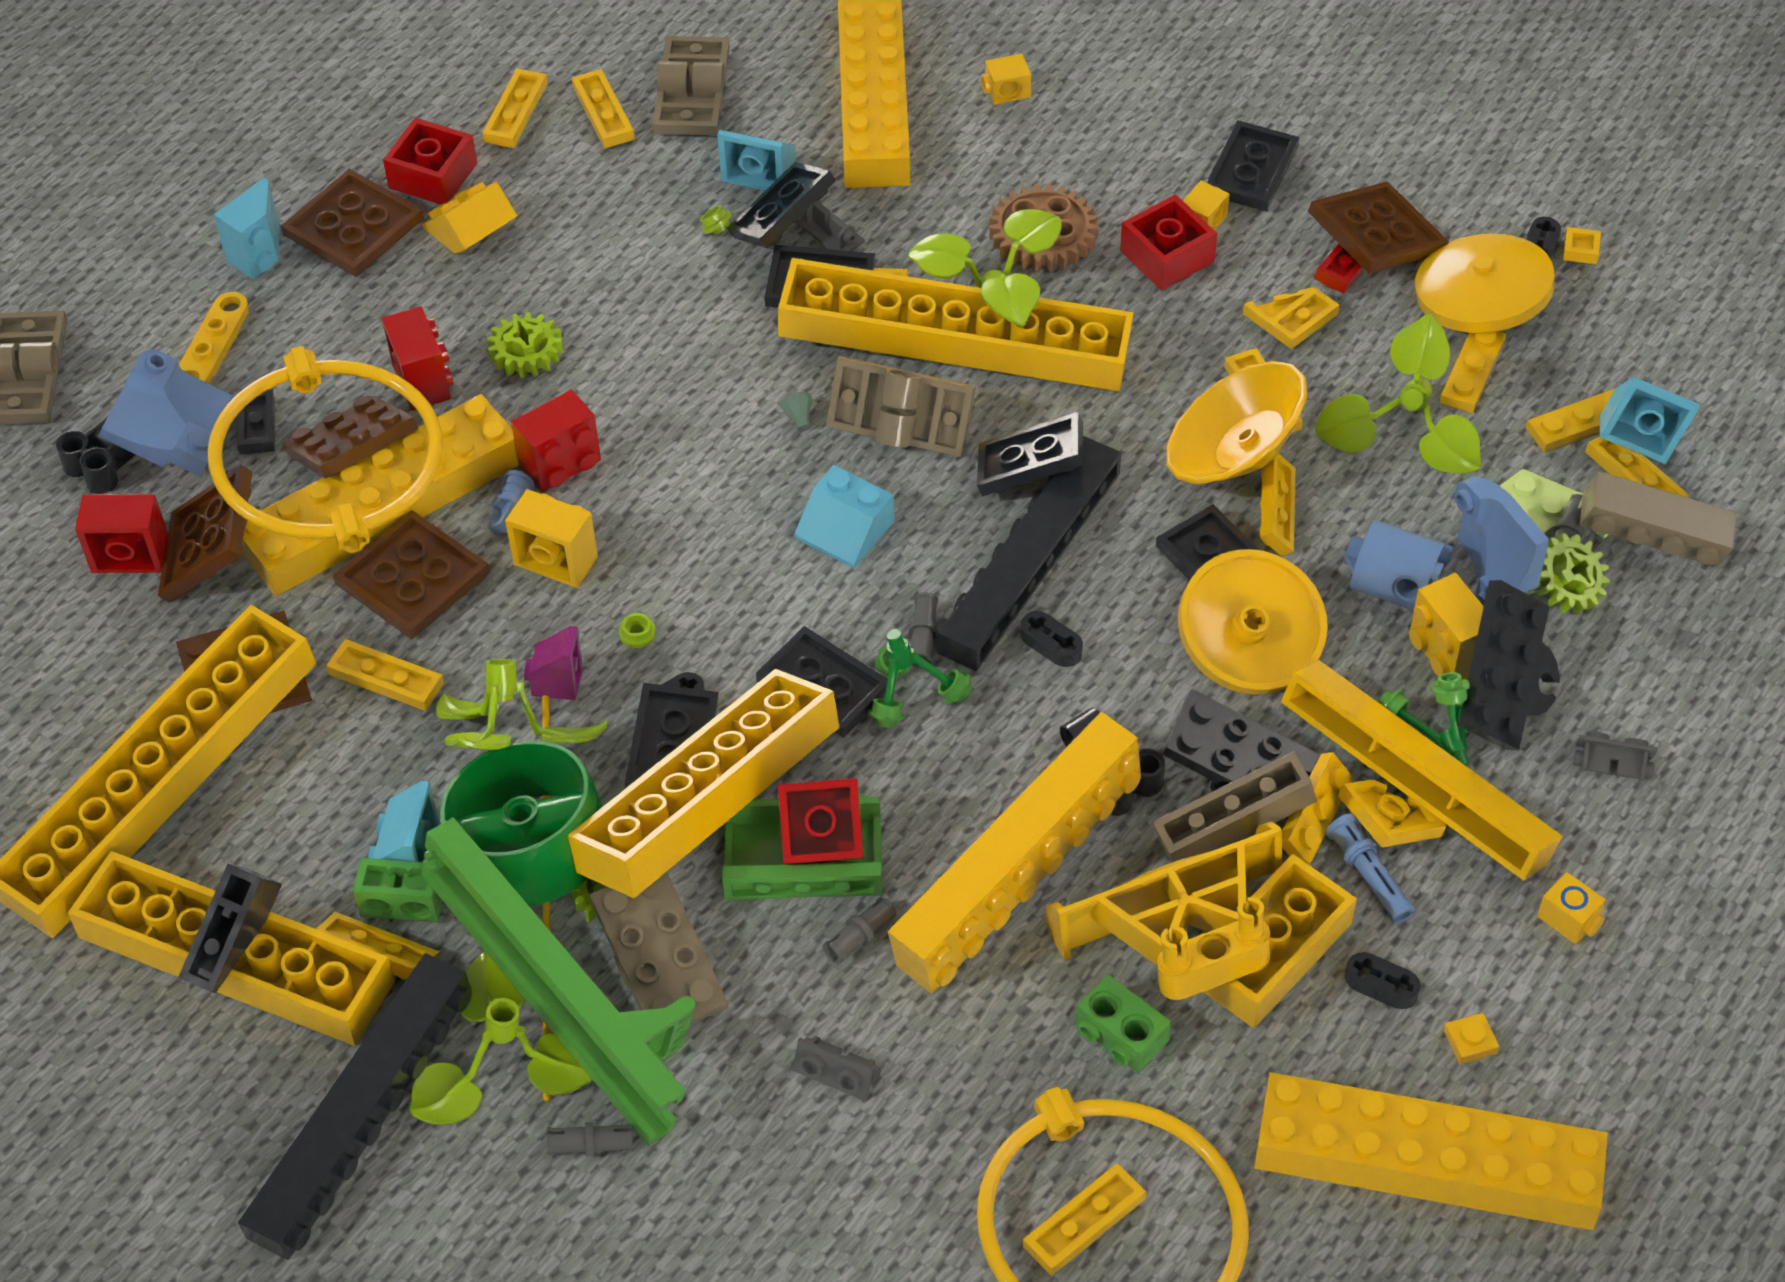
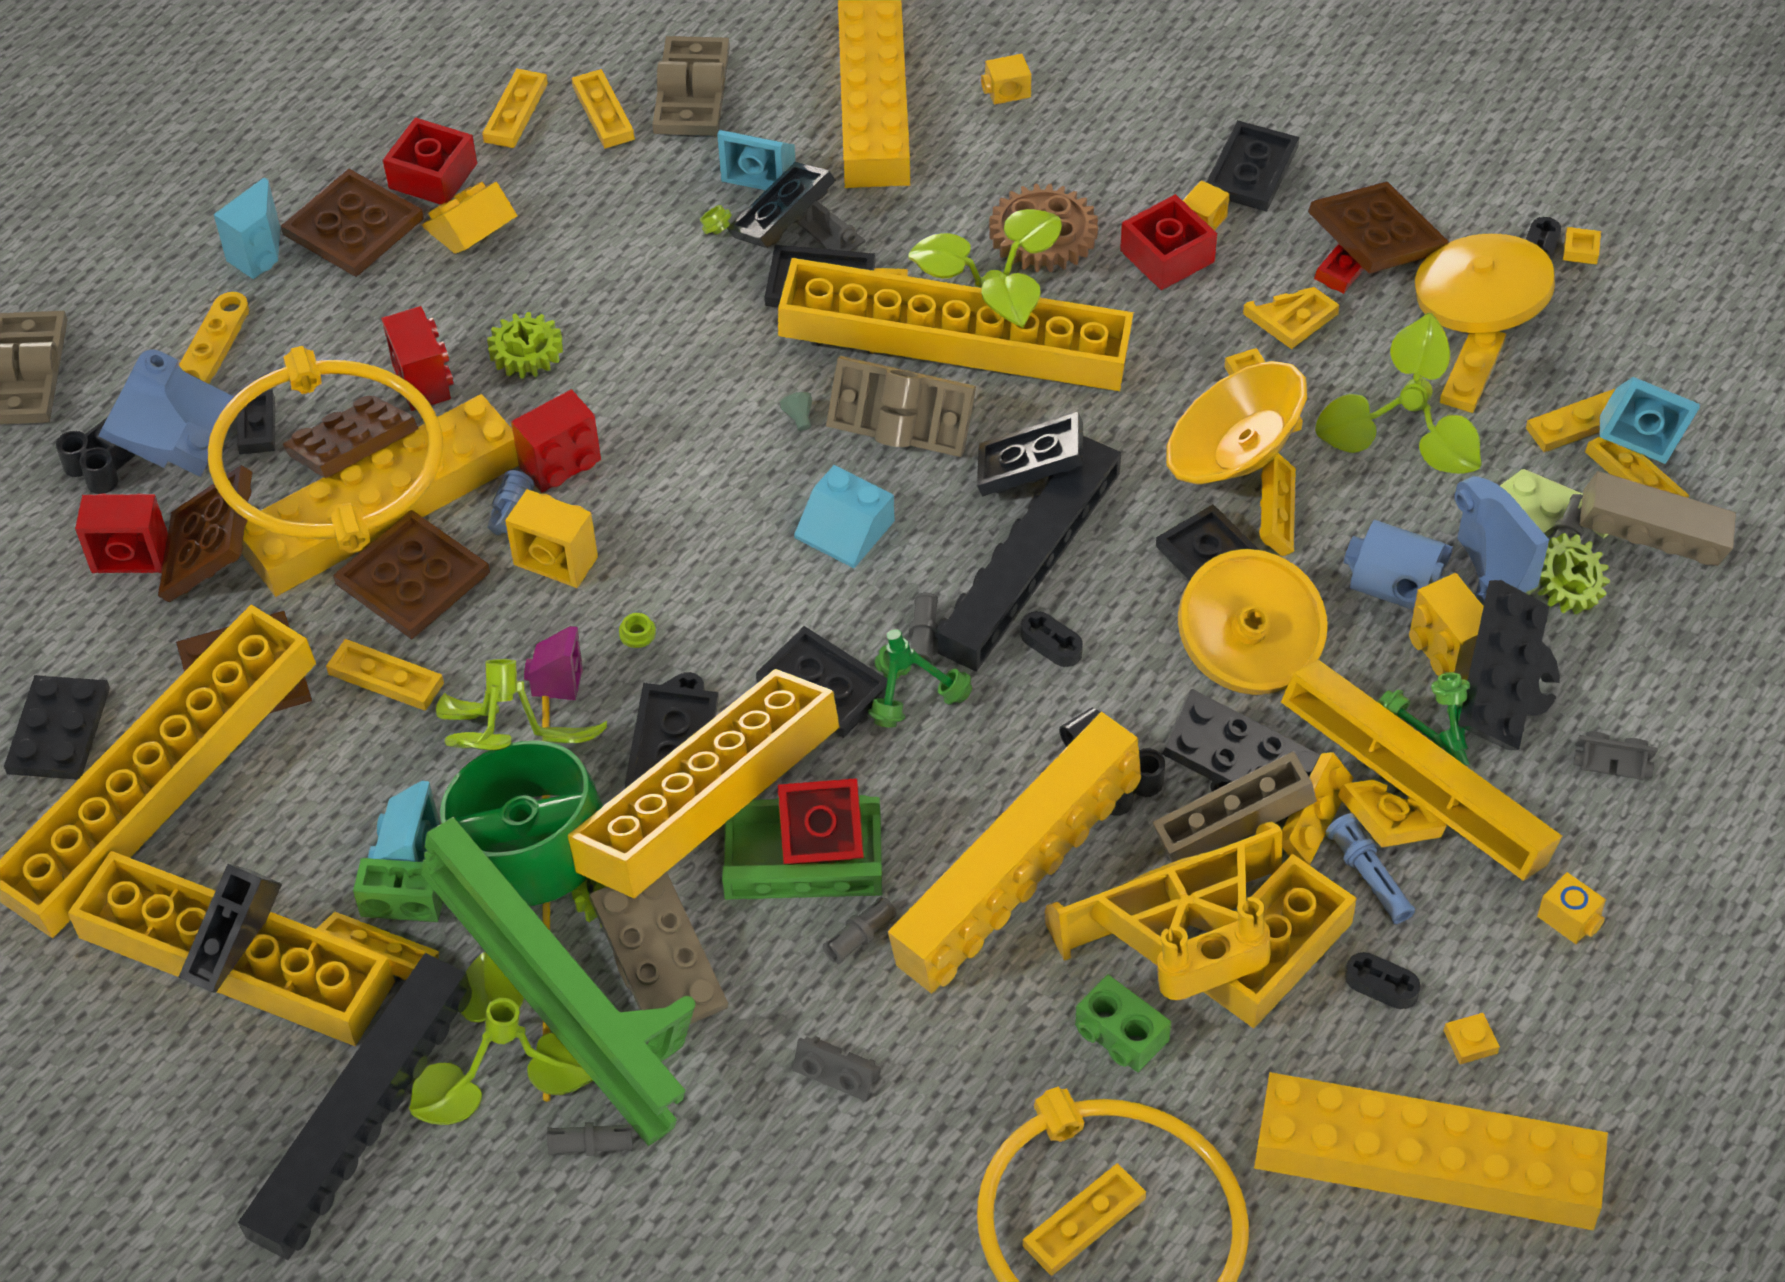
none -> black plate [4,675,110,780]

